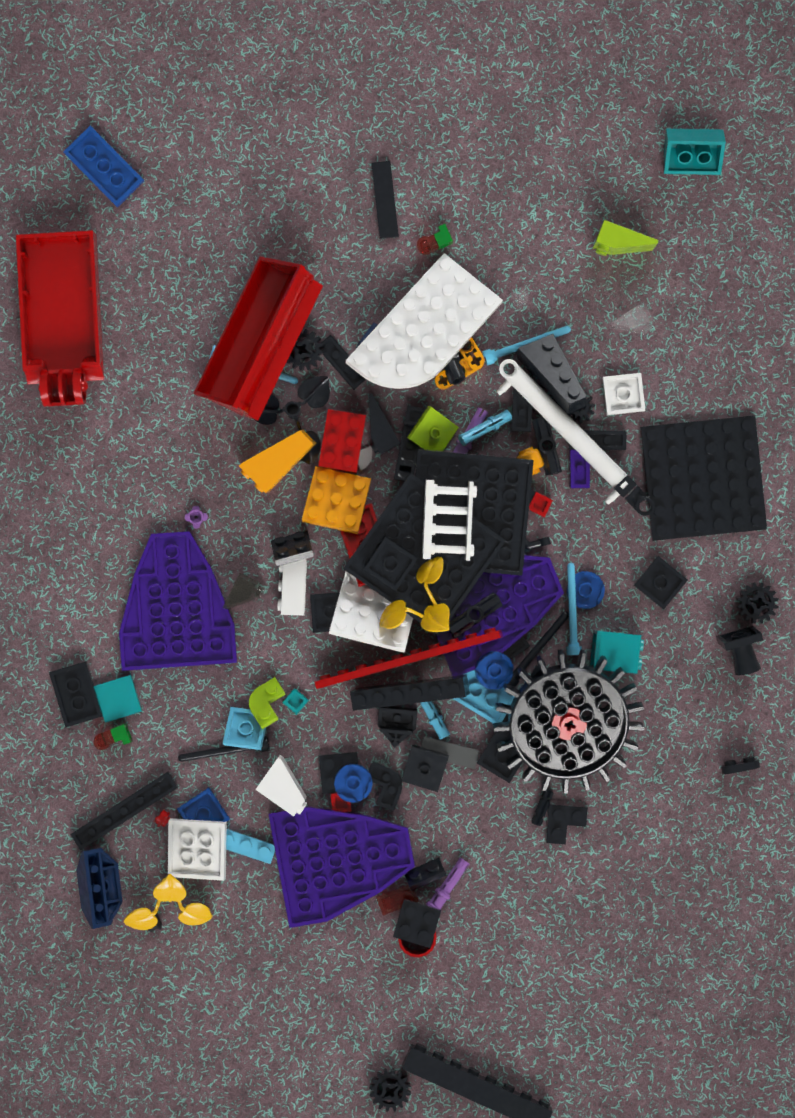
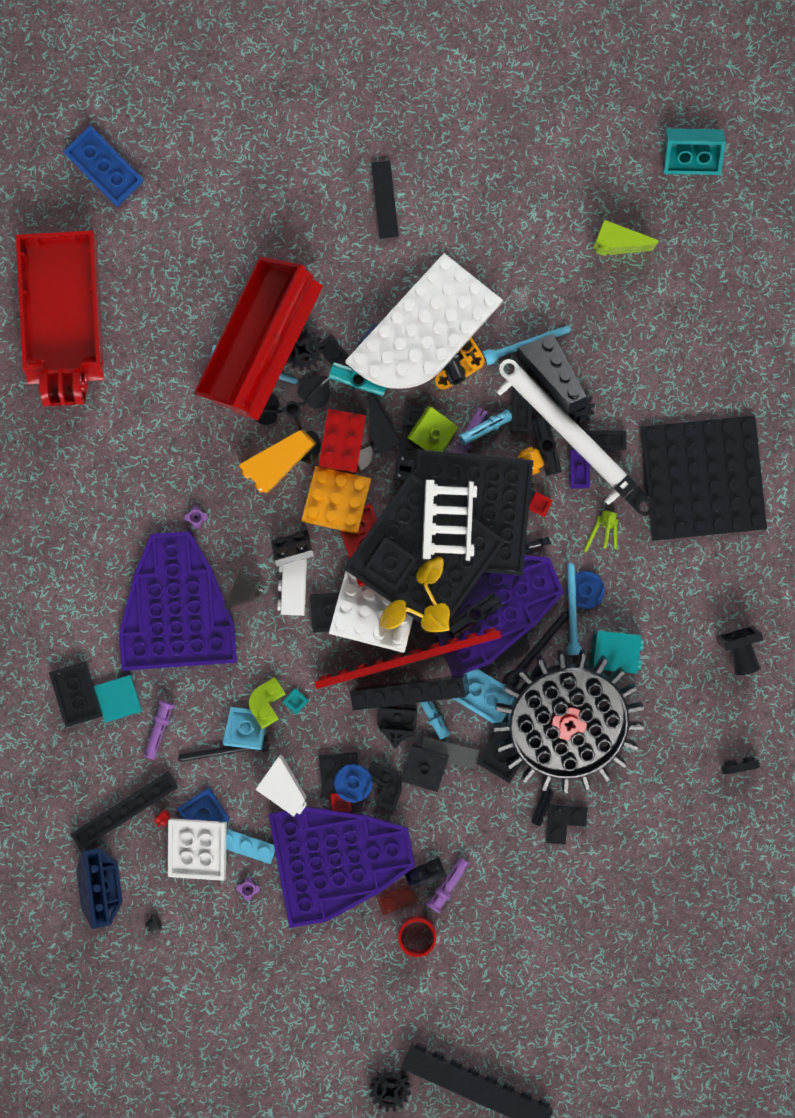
leg [93,723,133,750] -> none
yellow plant [124,874,213,930] -> none
black plate [393,898,441,948] -> none
leg [417,224,453,255] -> none
blue tile [475,651,514,690] -> none
white plate [602,373,645,416] -> none
clear slope [609,302,655,334] -> none
black plate [633,556,688,610] -> none
black gear [736,582,779,624] -> none
none -> medium lavender pin [143,700,175,760]
none -> medium lavender plate [237,877,260,901]
none -> teal piece [329,362,387,397]
none -> lime plant [584,511,618,552]

